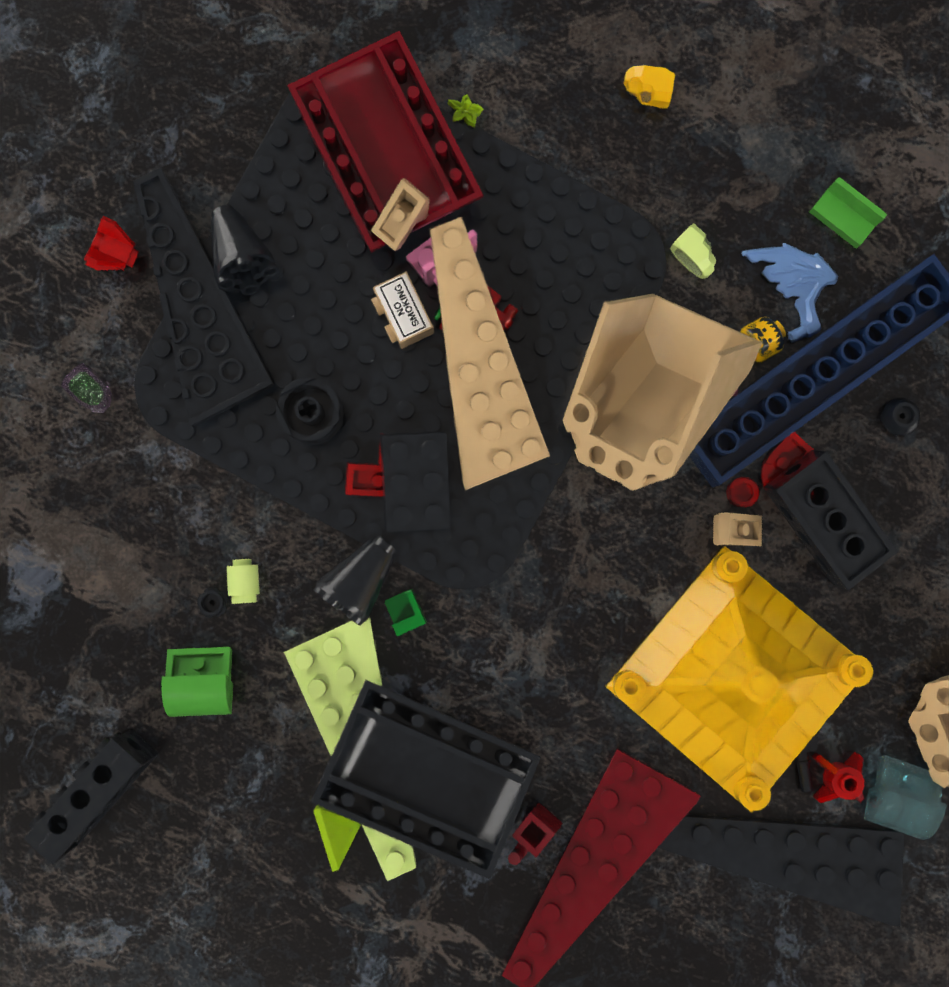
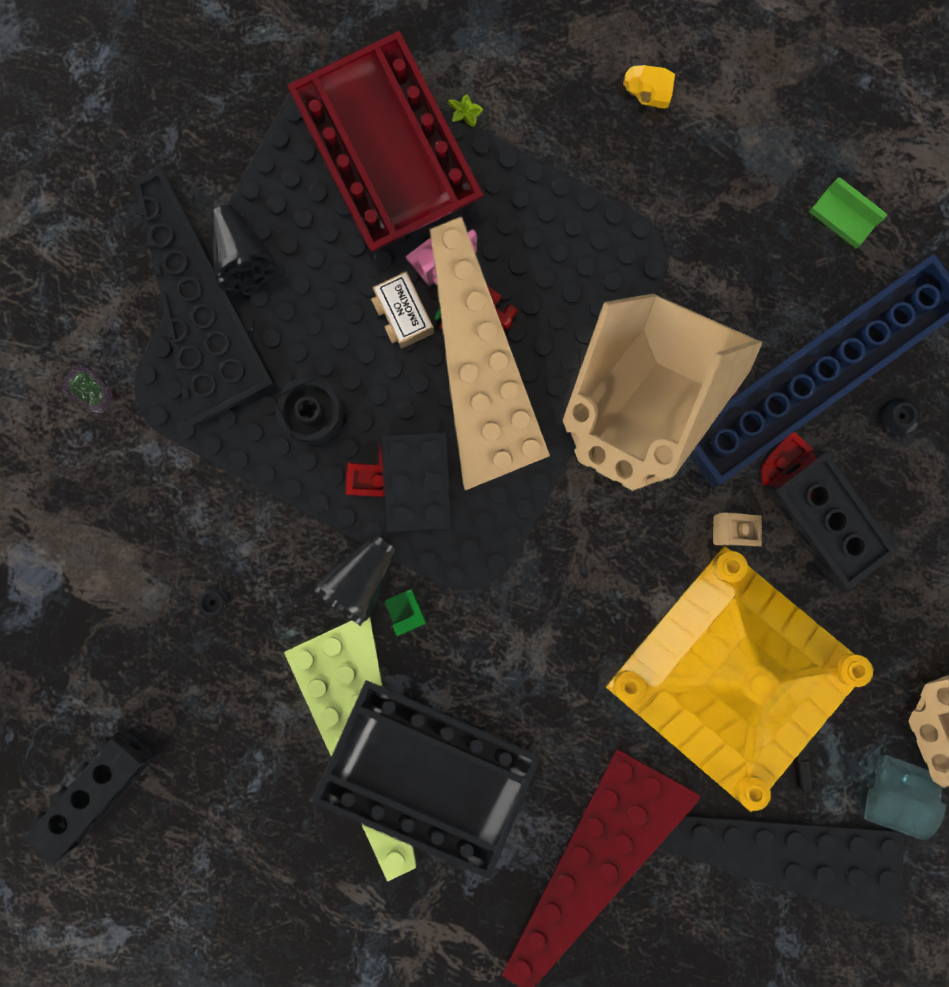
red brick [84,216,139,271] -> none
bright green brick [162,647,233,717] -> none
yellowish green brick [227,559,260,604] -> none
lime slope [313,805,361,872] -> none
tan slope [371,178,429,251] -> none
dark red brick [508,803,563,865] -> none
yellowish green rock [670,223,716,279] -> none
red tile [726,477,759,508] -> none
yellow head [740,317,786,362] -> none
medium blue animal [742,243,838,343] -> none
red brick [811,752,865,803] -> none

